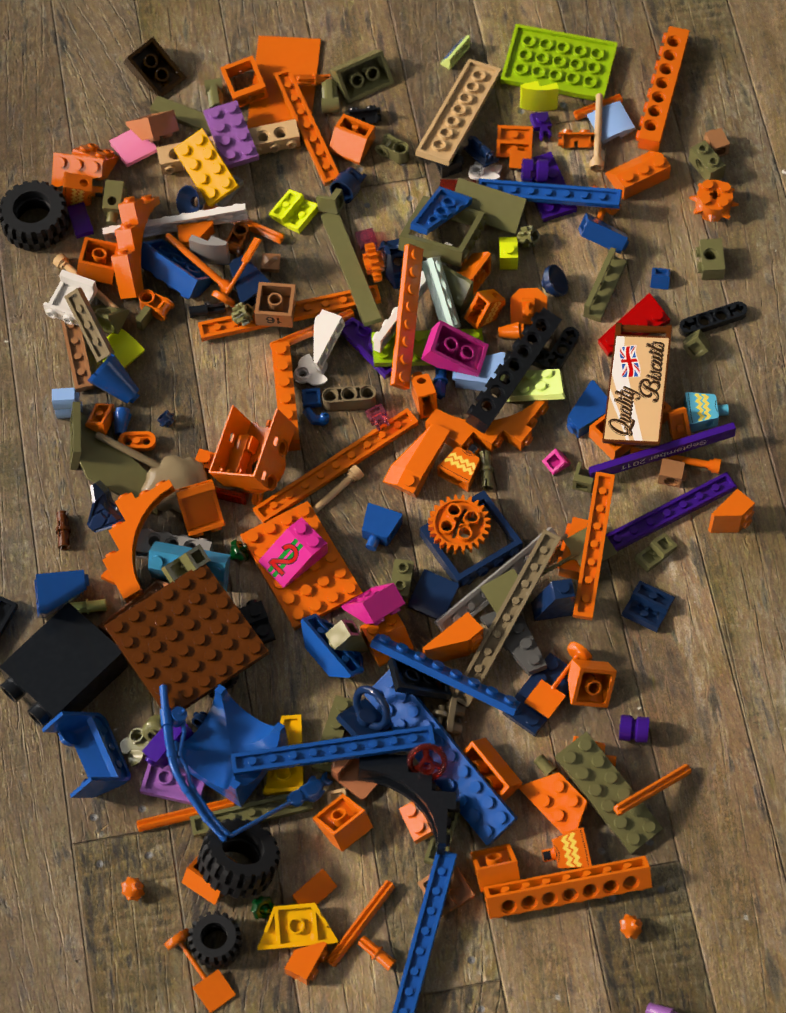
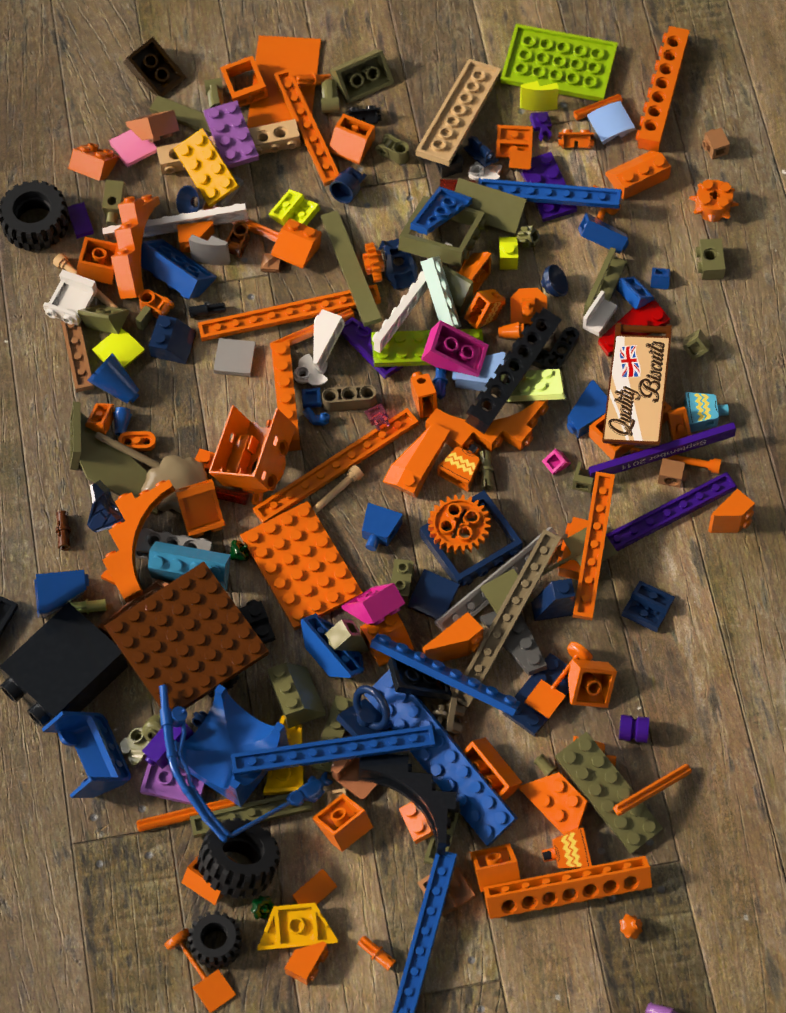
orange wing [51,152,106,187] -> none
light blue brick [52,387,83,419] -> none
orange torso [62,172,103,206] -> none
dark tan plate [64,287,114,362] -> none
orange piece [121,877,145,902] -> none
dark blue plate [157,410,174,427] -> none
olive slope [161,544,210,583] -> none
orange piece [165,233,235,293] -> none
orange piece [212,237,262,308] -> none
dark blue slope [229,254,271,307] -> none
olive gear [231,302,254,326] -> none
medium nougat brick [254,282,297,328] -> none
dark pink slope [258,517,328,588] -> none
olive panel [316,188,345,214] -> none
orange axle [327,880,395,967] -> none
clear pink plate [355,228,378,253] -> none
orange plate [390,244,424,390] -> none
clear red piece [407,743,448,780] -> none
yellowish green slope [440,35,470,70] -> none
dark purple wheel [521,158,548,183] -> none
tan piece [590,93,604,172] -> none
olive slope [634,533,678,573] -> none
black beam [679,301,747,337] -> none
olive brick [689,140,726,180] -> none
none -> dark blue slope [148,315,197,364]
none -> light grey tile [213,338,256,377]
none -> olive slope [267,663,326,728]
none -> orange slope [271,219,322,269]
none -> white panel [583,290,617,336]
none -> blue slope [616,277,654,309]

